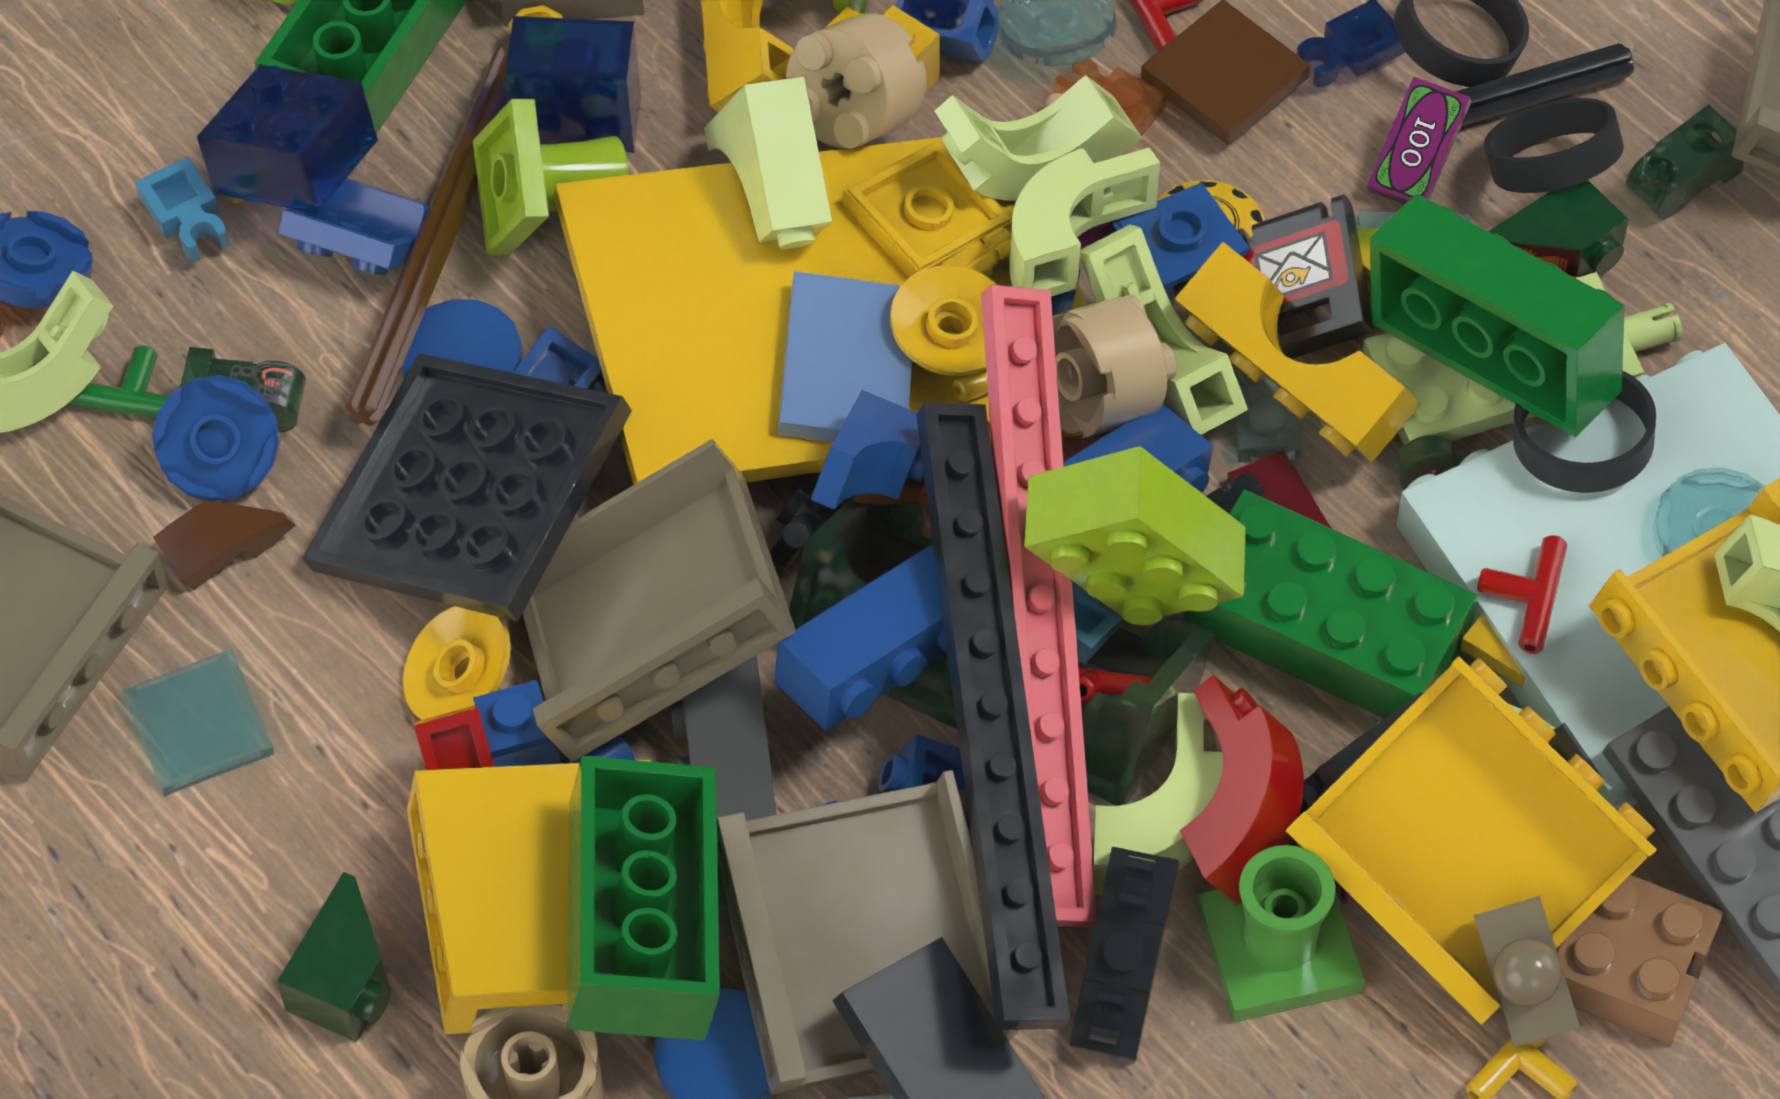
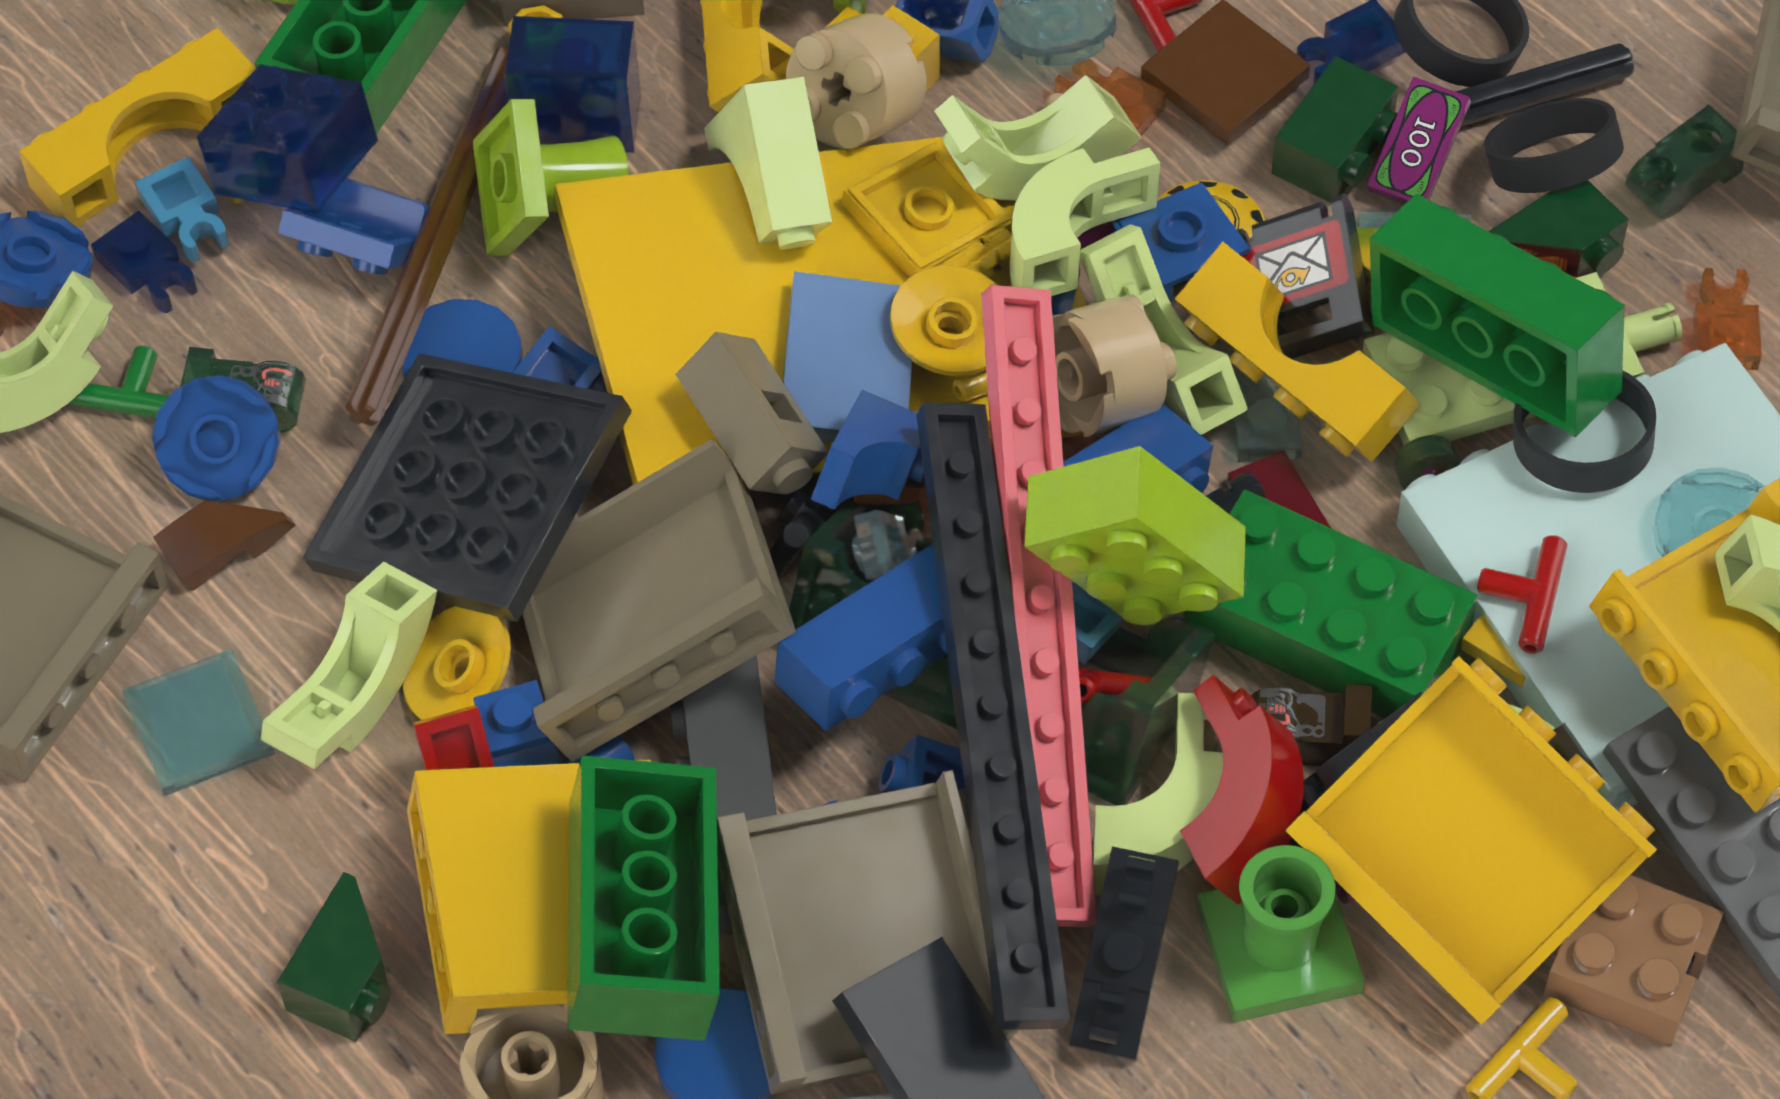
dark tan tile [1474,896,1580,1048] -> none
none -> yellow arch [19,27,266,227]
none -> clear blue plate [91,210,198,313]
none -> yellowish green arch [261,561,437,769]
none -> dark tan brick [675,332,829,495]
none -> clear light blue plate [852,510,924,581]
none -> dark brown leg [1251,684,1372,766]
none -> dark green brick [1271,56,1399,203]
none -> clear orange plate [1693,268,1762,370]

